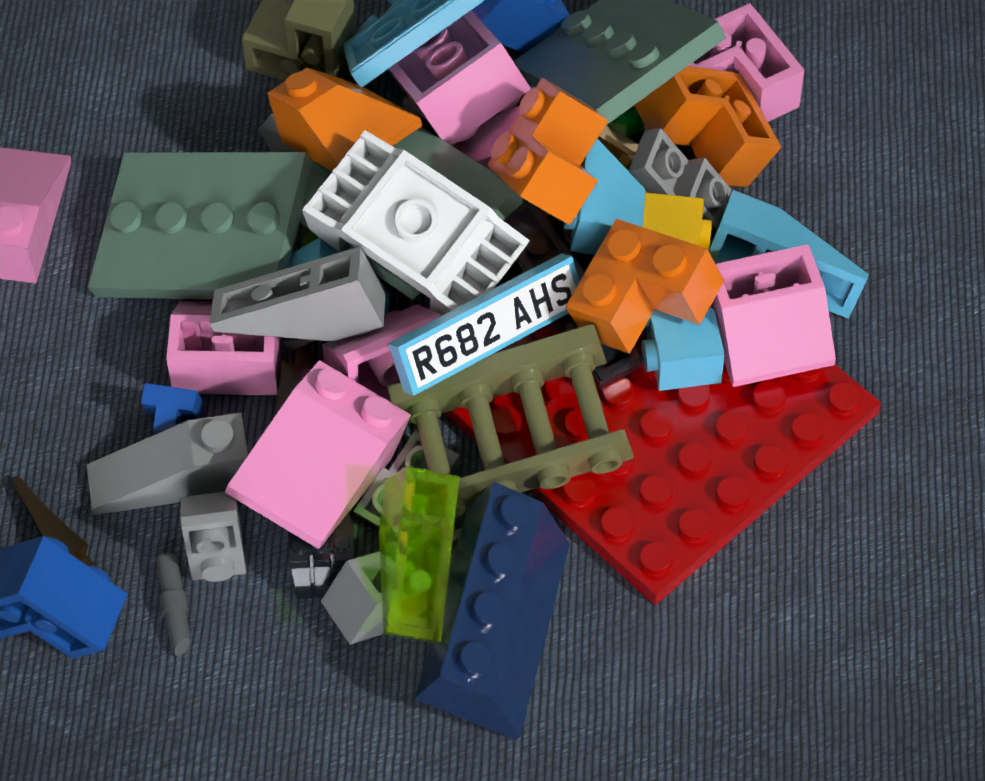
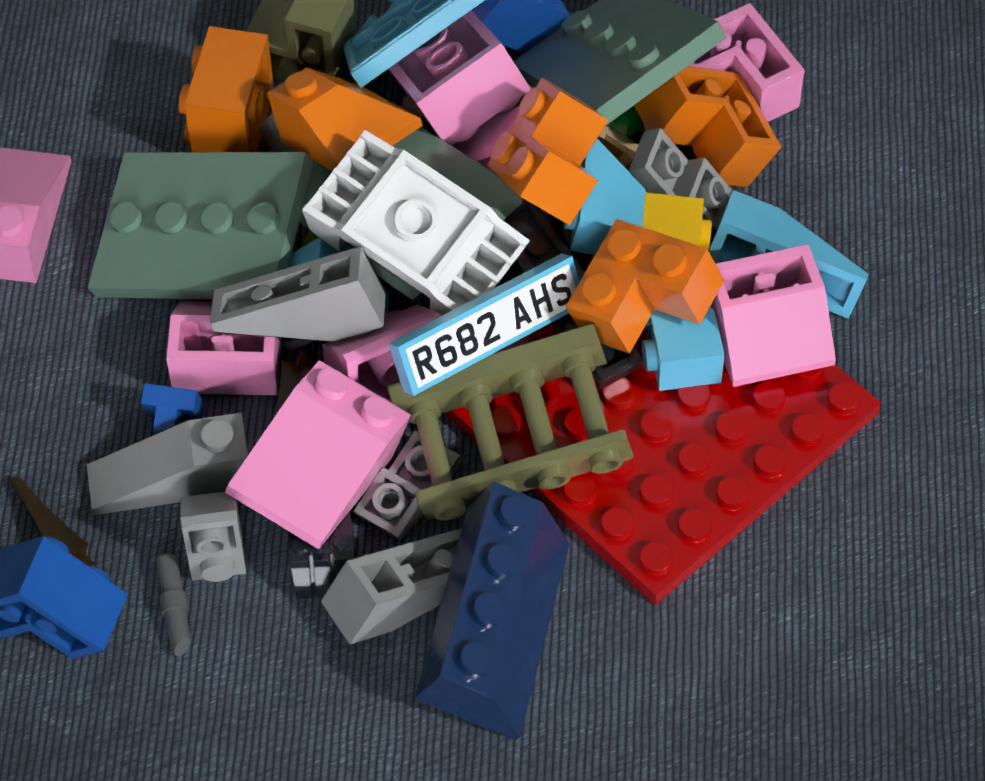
clear neon green slope [379,466,459,643] -> none
none -> orange brick [179,26,274,152]

